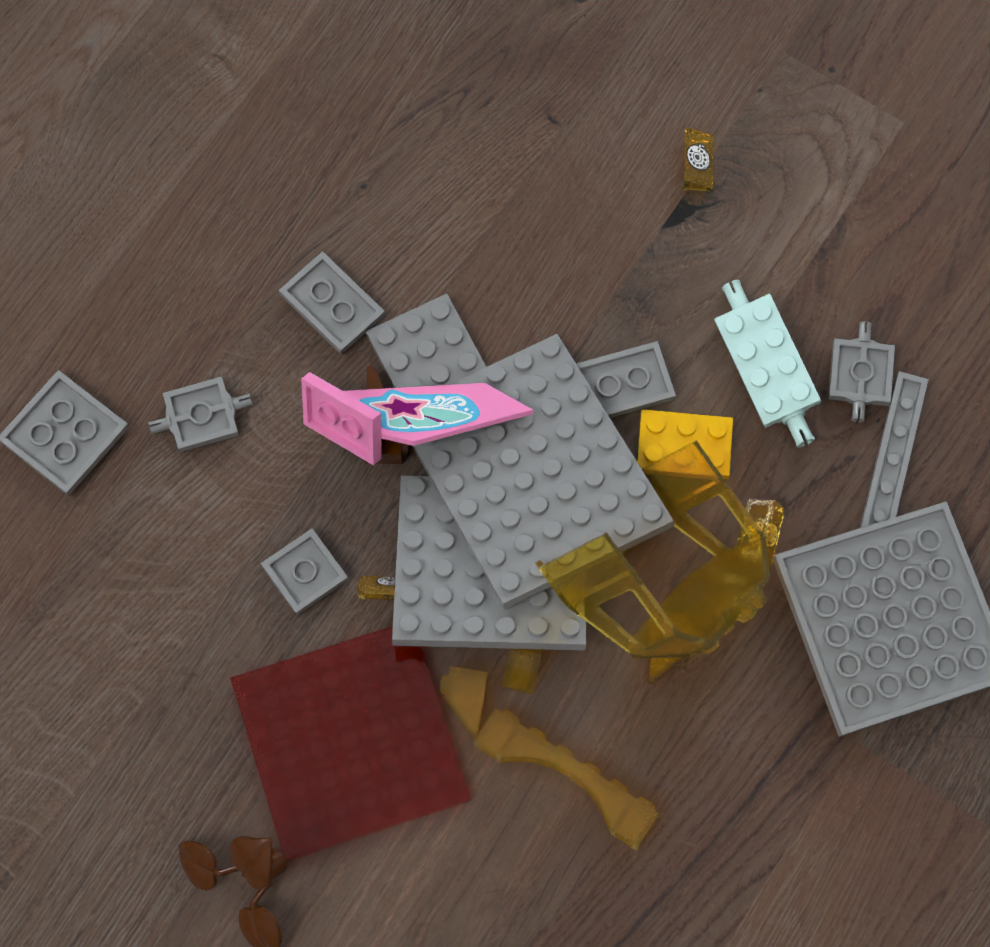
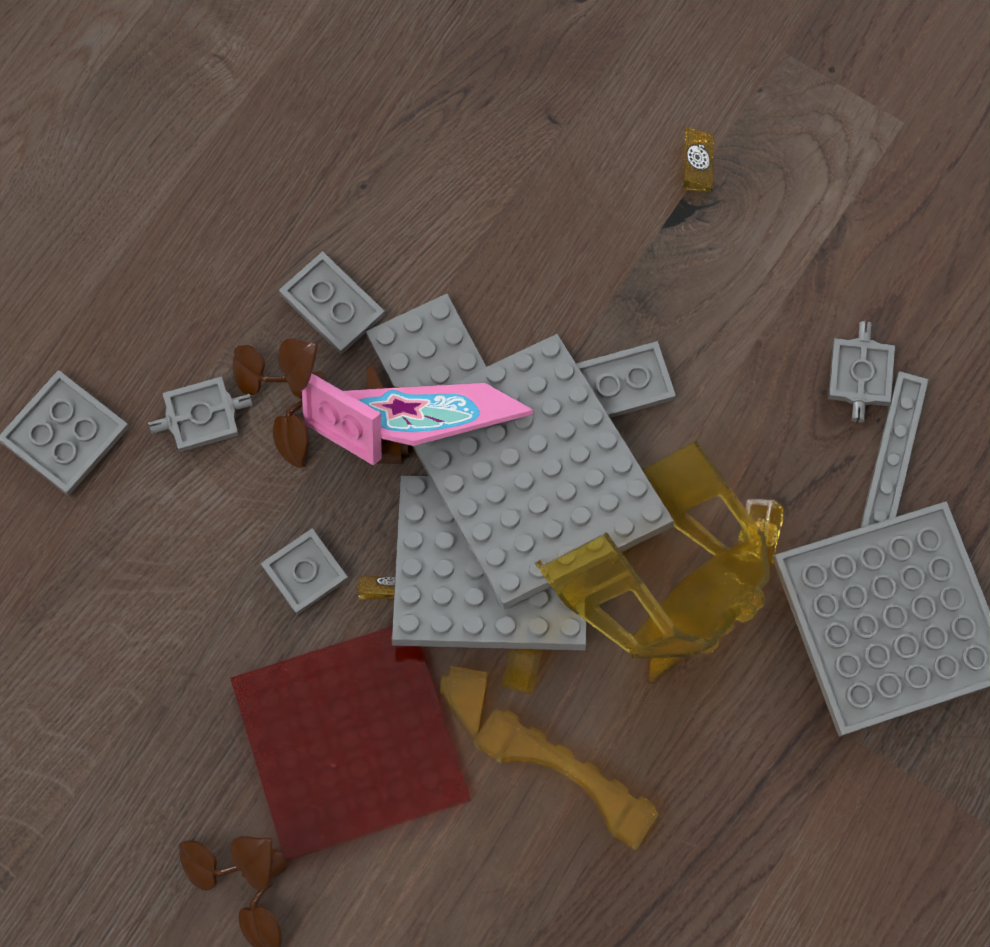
yellow plate [637,410,733,479] -> none
light aqua plate [714,280,821,448] -> none
none -> reddish brown plant [233,338,328,468]

